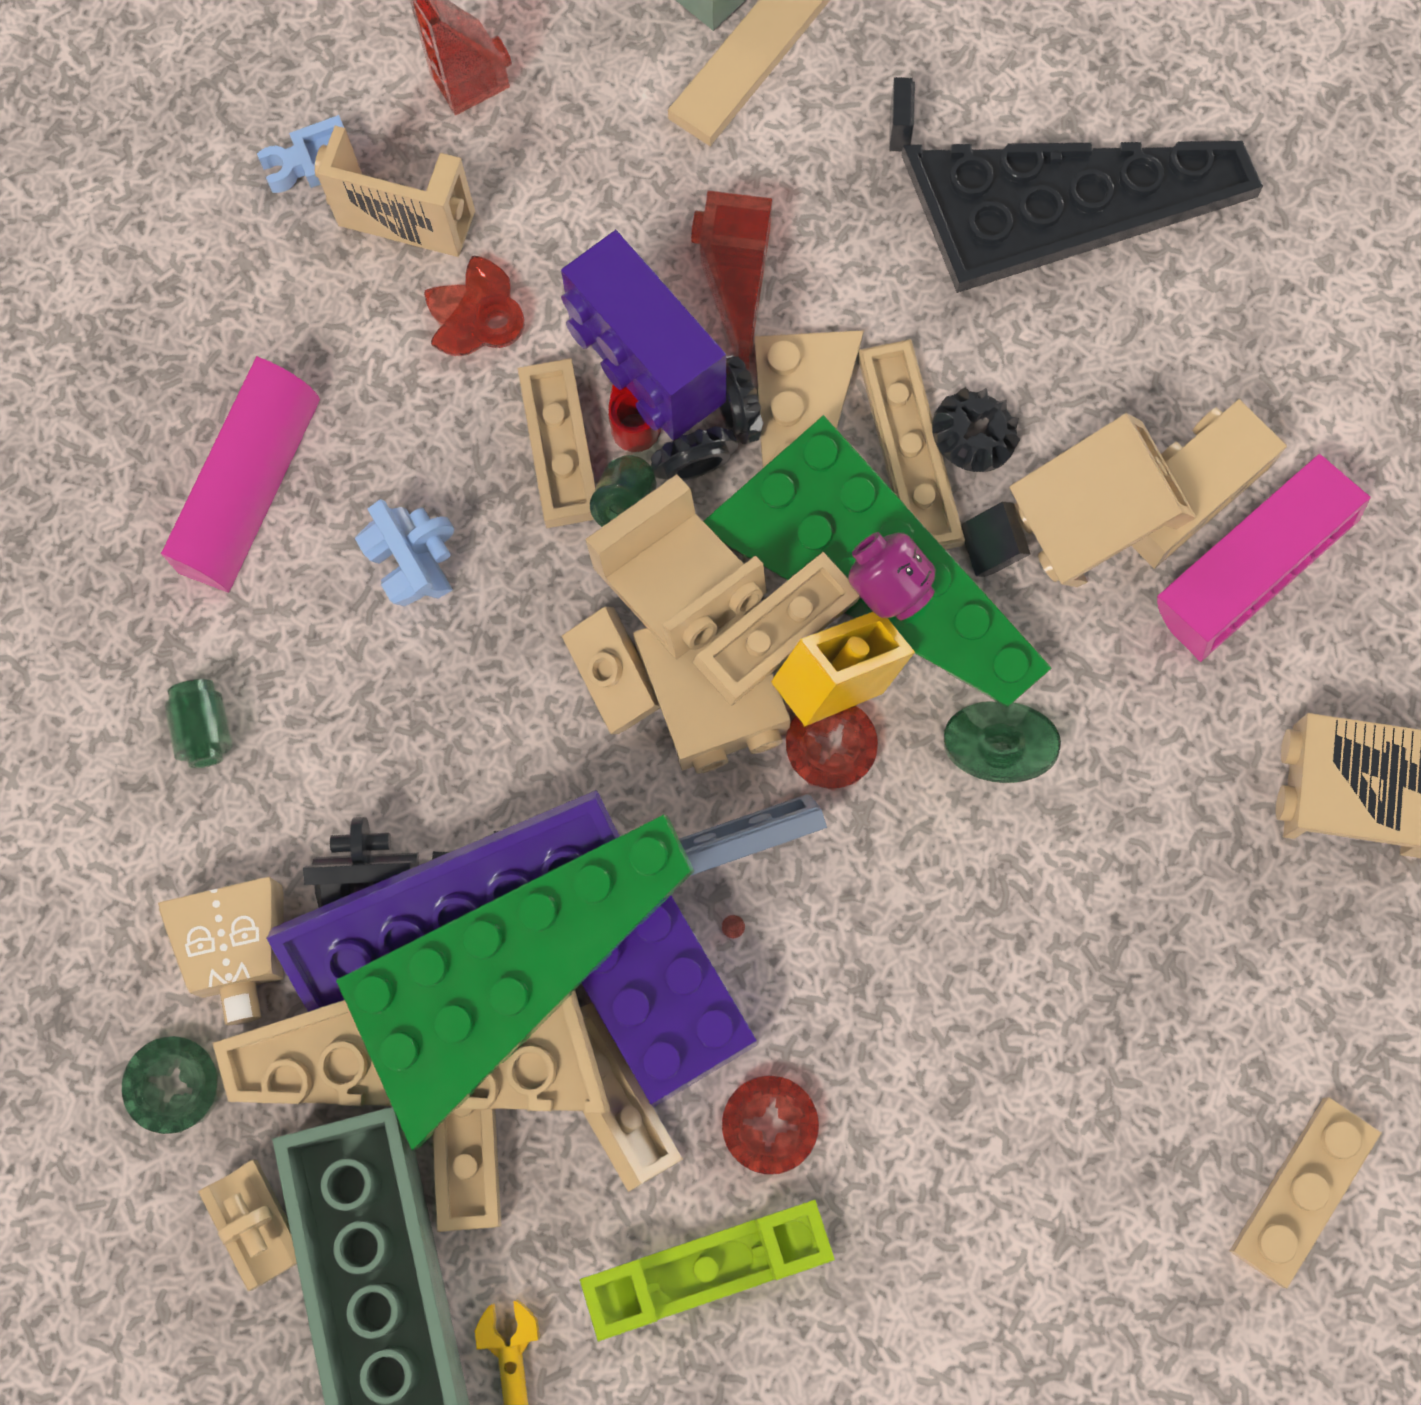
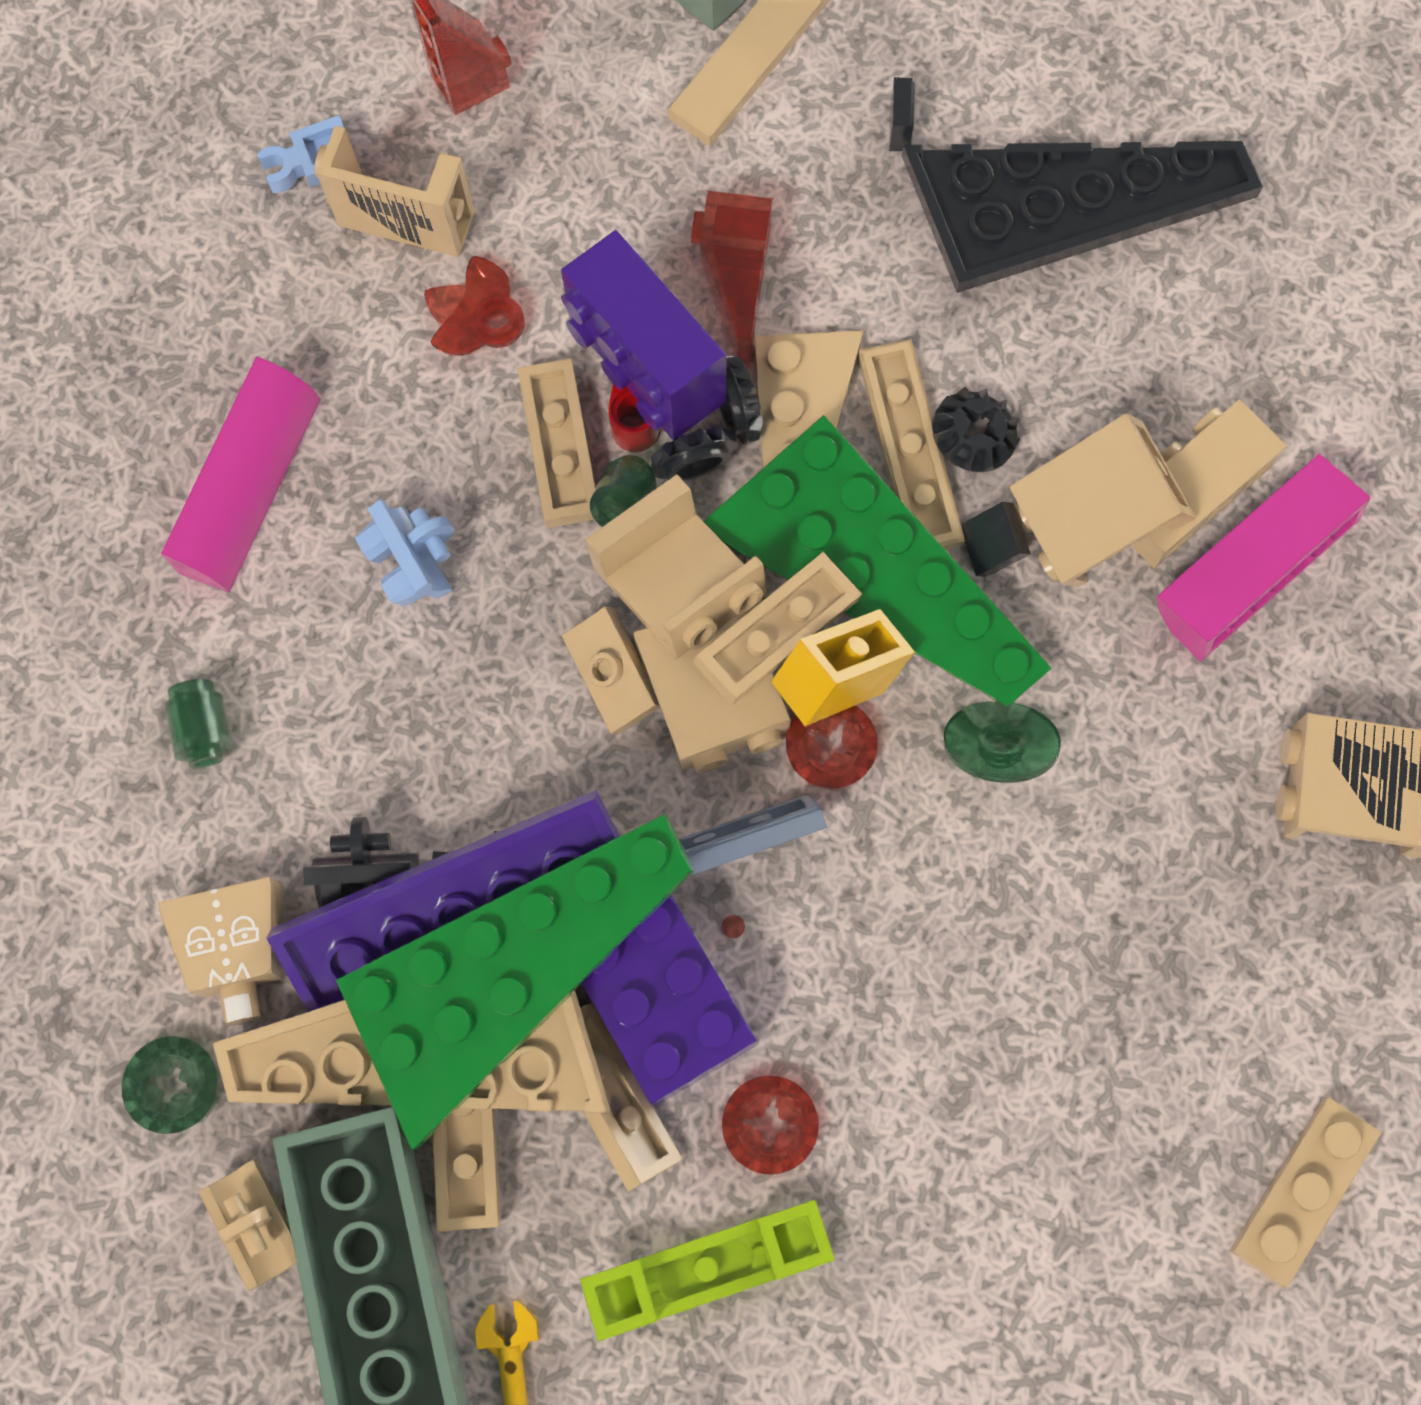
magenta head [848,532,935,620] -> none

